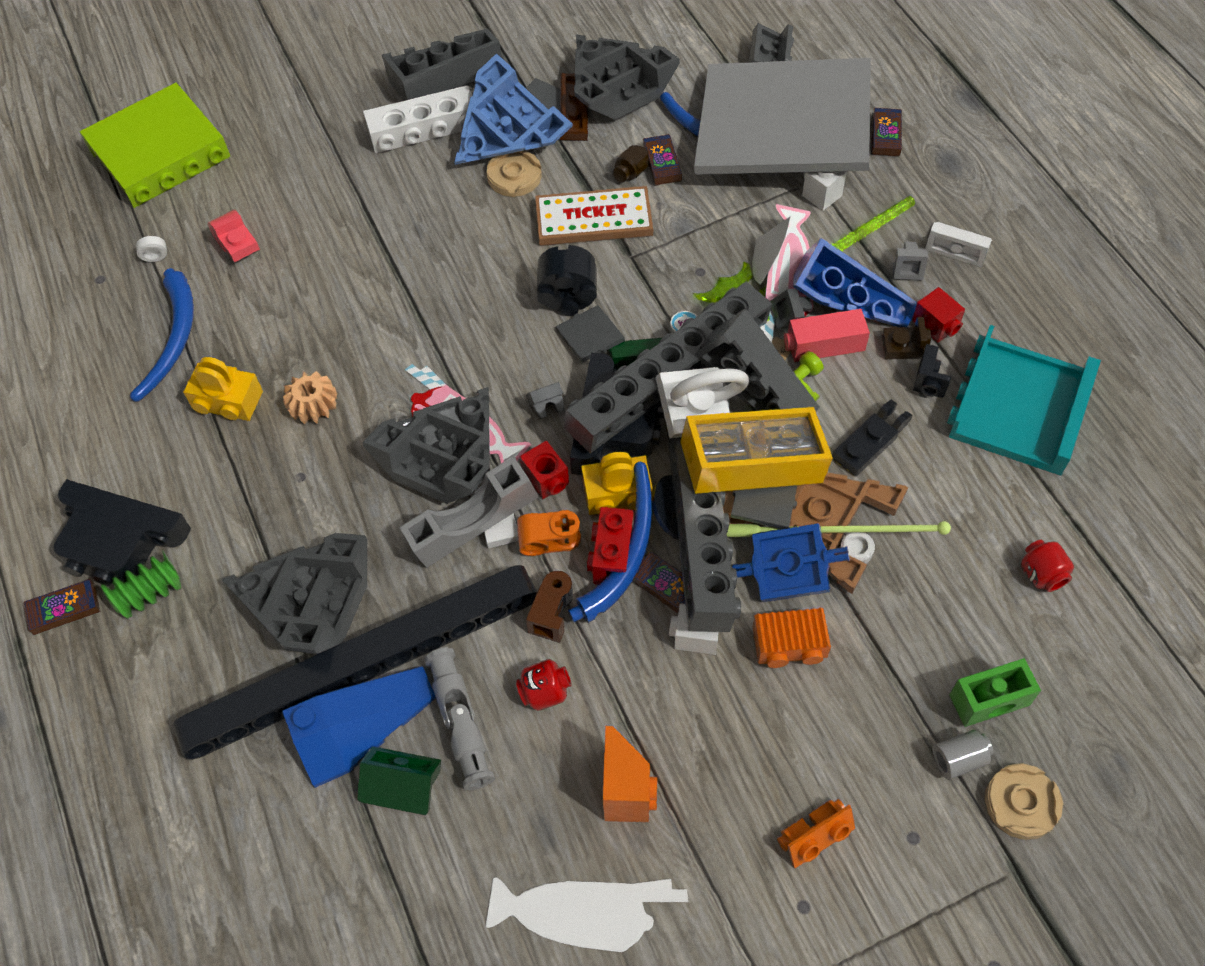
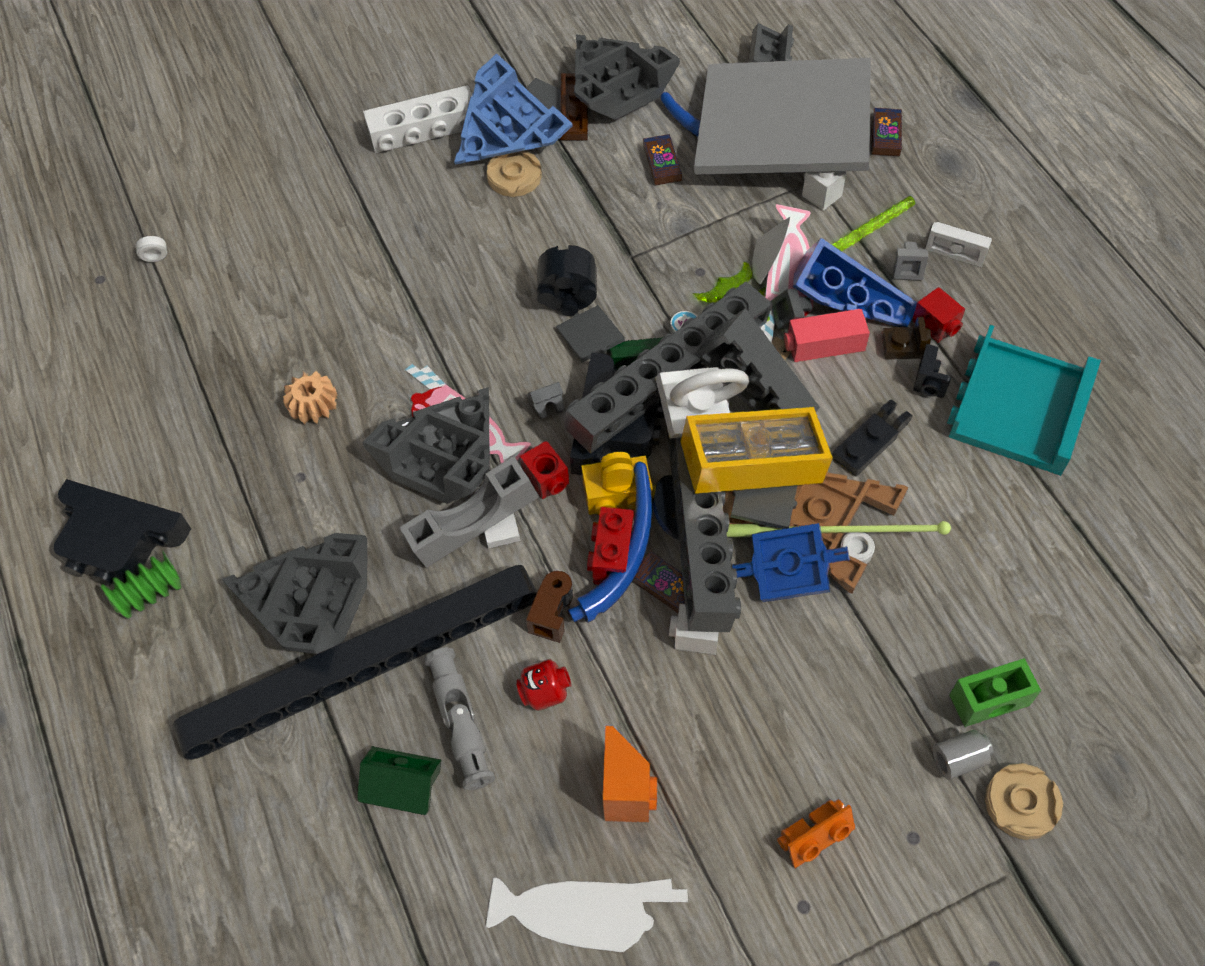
tile [24,579,101,635] -> none
lime panel [79,82,231,208] -> none
blue animal [130,268,194,402] -> none
yellow brick [183,357,263,421] -> none
coral brick [208,210,260,263] -> none
blue wedge [282,666,436,788] -> none
dark grey wedge [382,28,502,101] -> none
orange piece [517,510,581,556] -> none
tile [535,186,653,246] -> none
dark brown arm [613,145,649,183] -> none
orange brick [752,607,831,668] -> none
lime piece [793,351,824,401] -> none
red head [1021,539,1074,592] -> none

